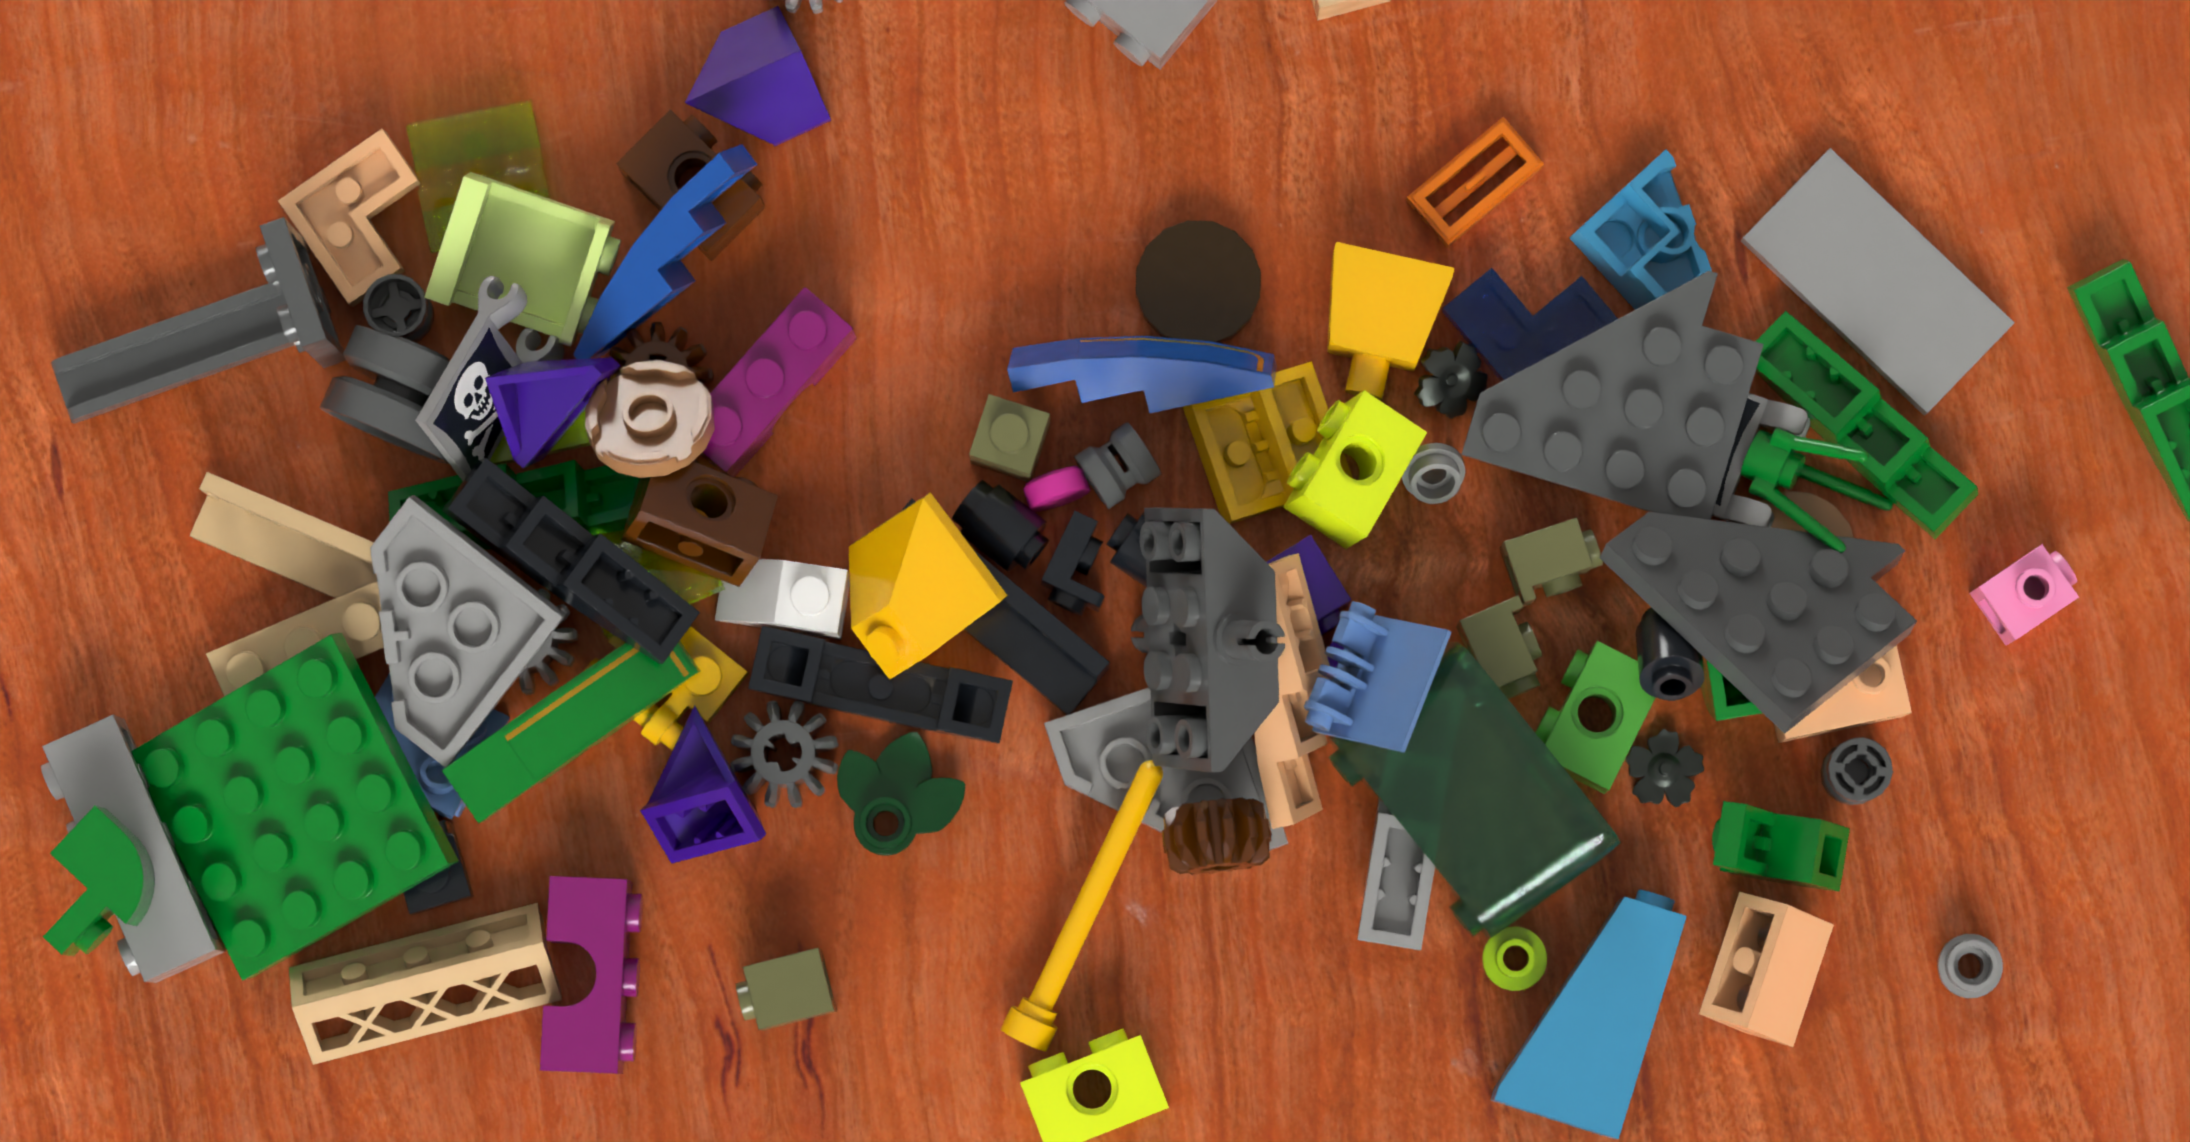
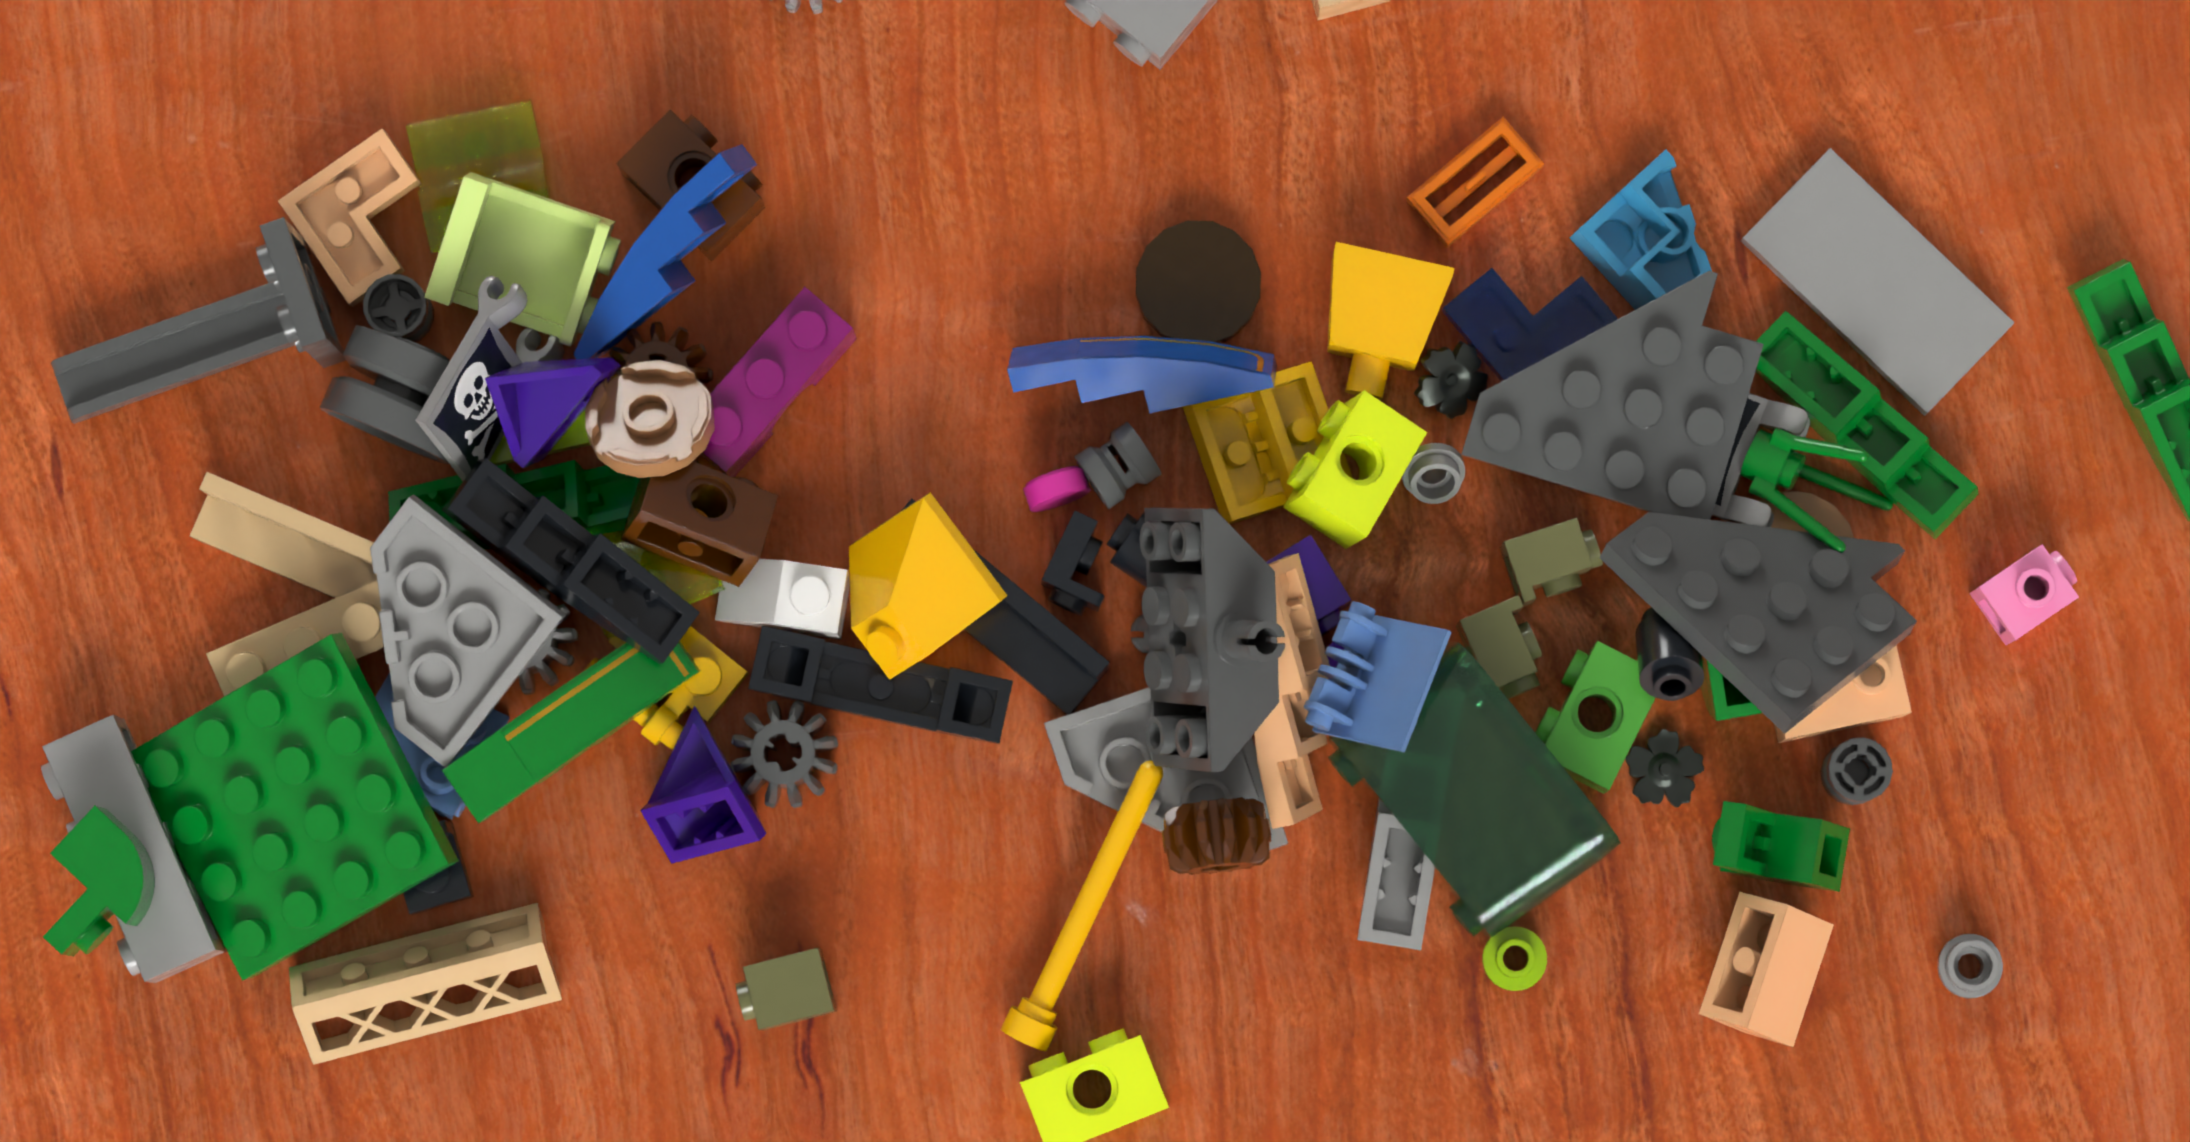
magenta arch [540,876,643,1074] -> none
dark purple slope [685,6,831,147] -> none
dark green plate [837,732,965,856] -> none
black brick [952,480,1049,572] -> none
olive brick [969,394,1051,482] -> none
dark azure slope [1490,889,1687,1139] -> none

